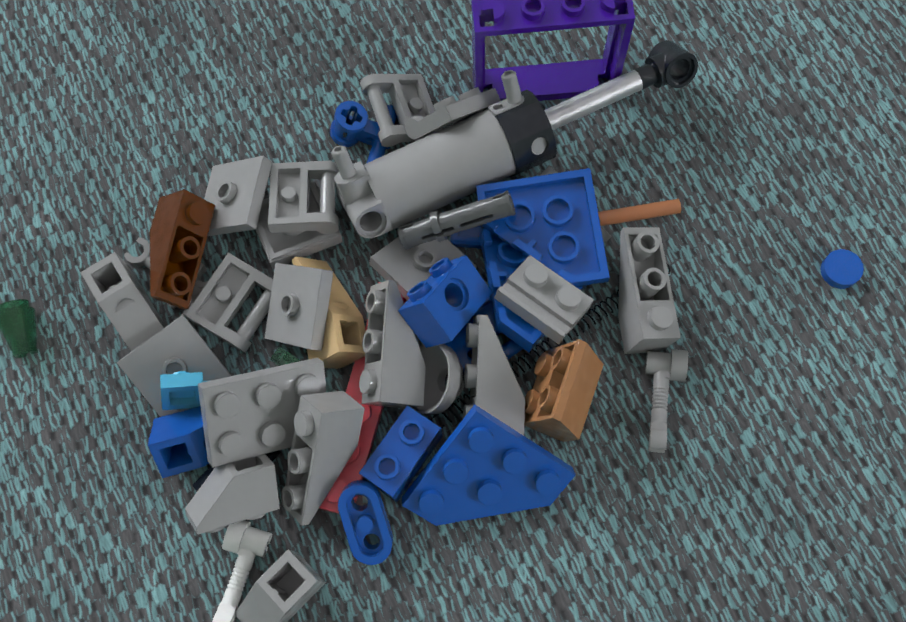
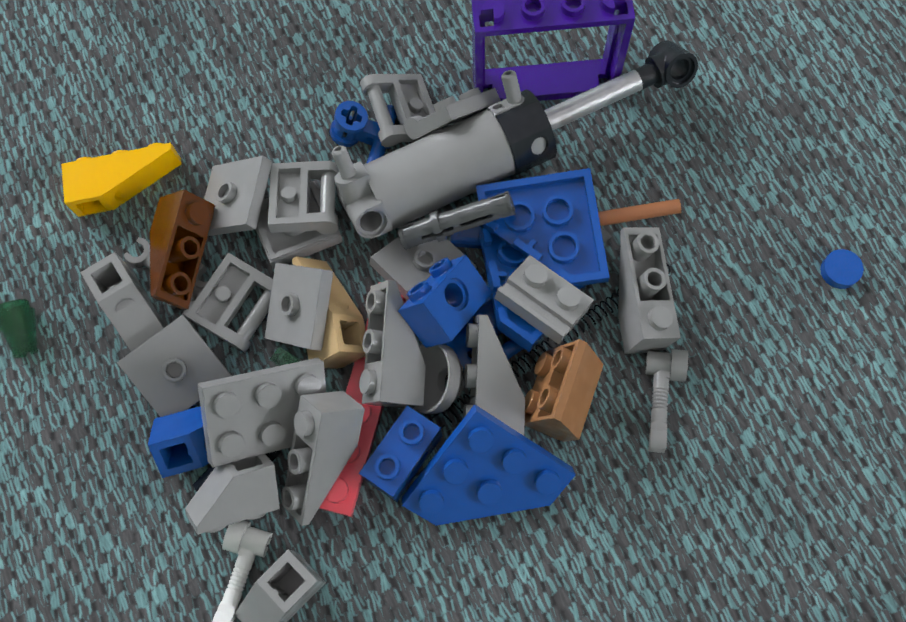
medium azure plate [160,371,211,410] -> none
blue plate [338,480,393,565] -> none
none -> yellow slope [61,142,182,217]

